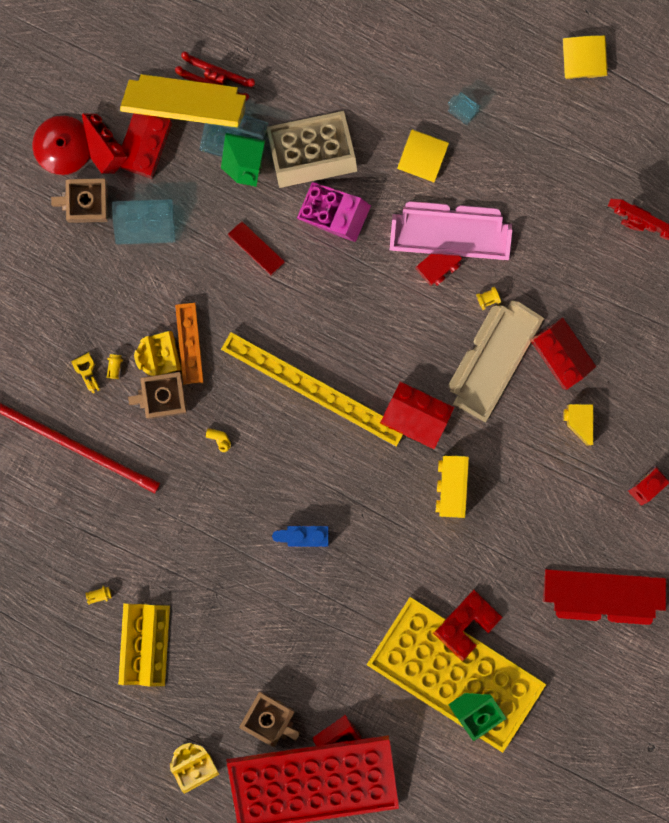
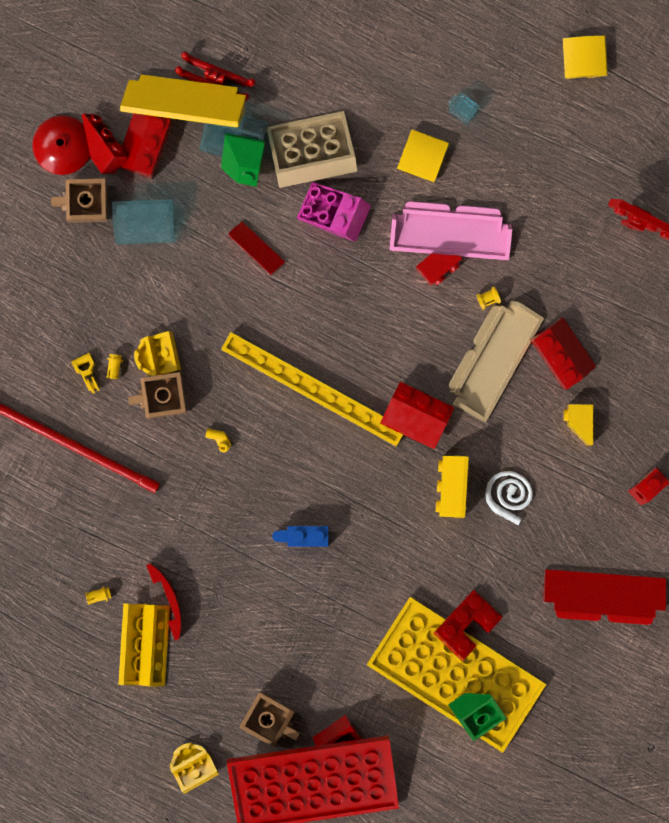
orange plate [175,303,204,385] -> none
none -> red slope [146,563,182,641]
none -> white piece [485,471,533,525]

